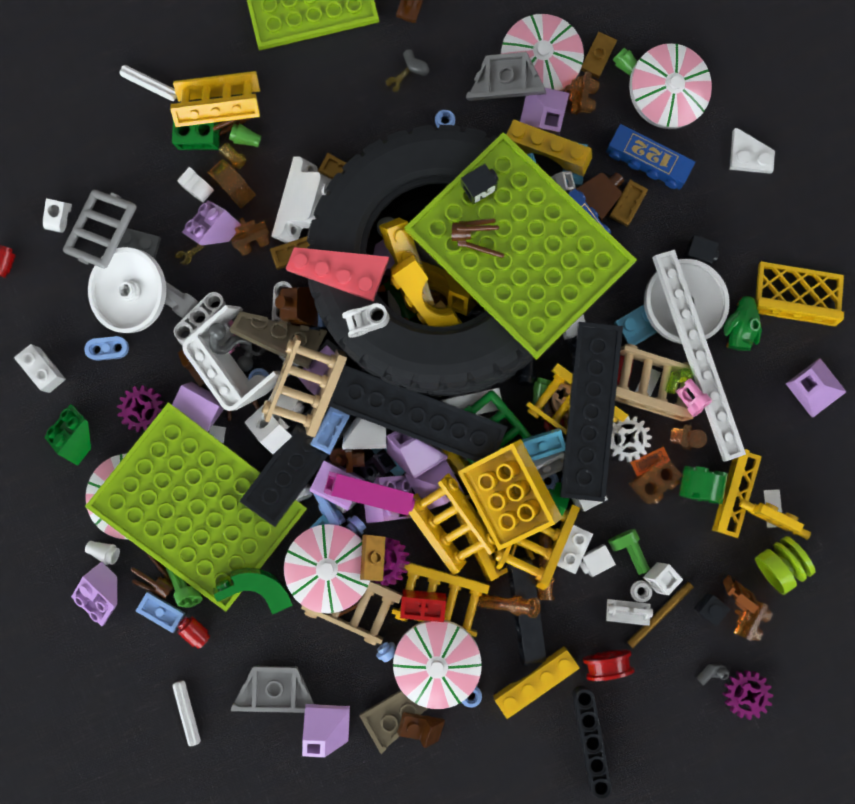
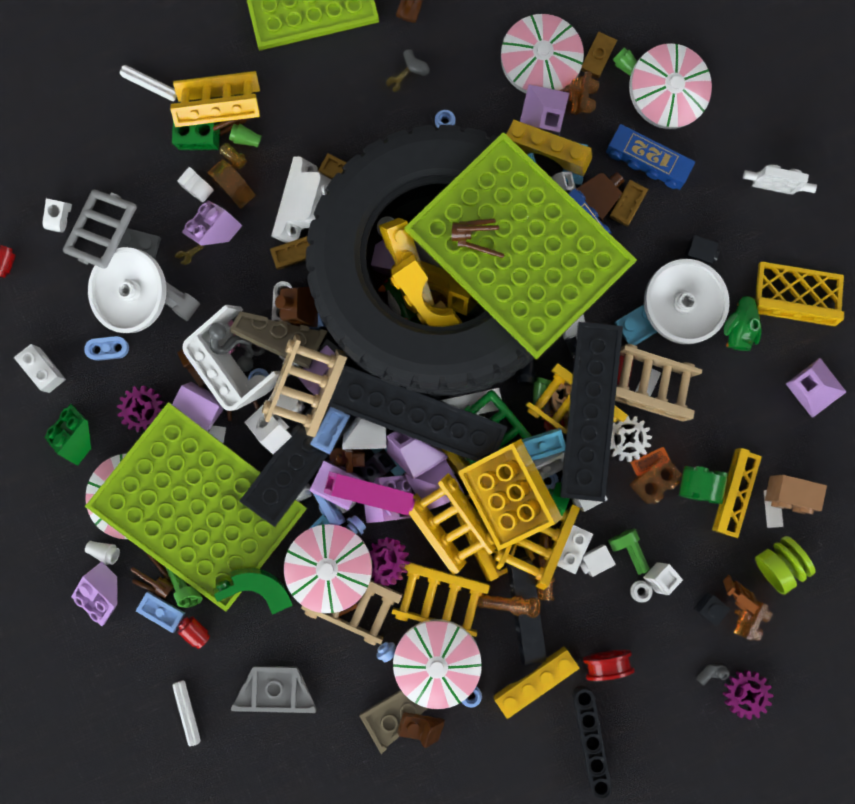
white beam [174,292,226,345] -> none
clear orange hips [231,218,270,256] -> none
coral wing [286,247,389,302] -> none
lavender slope [302,704,350,757] -> none
white piece [342,303,390,338] -> none
pearl gold plate [360,535,385,581] -> none
red hinge [400,589,446,622] -> none
black brick [461,164,499,204] -> none
light grey wing [466,52,546,101] -> none
white hinge [606,599,653,626] -> none
pearl gold bar [627,581,694,648] -> none
white plate [652,250,746,462] -> none
clear neon green arm [665,368,693,394] -> none
clear orange hips [670,425,707,450] -> none
bright pink piece [676,378,712,417] -> none
white wing [729,128,775,174] -> none
yellow plate [739,498,811,540] -> none
none -> white plate [743,165,817,195]
none -> medium nougat brick [765,475,827,515]

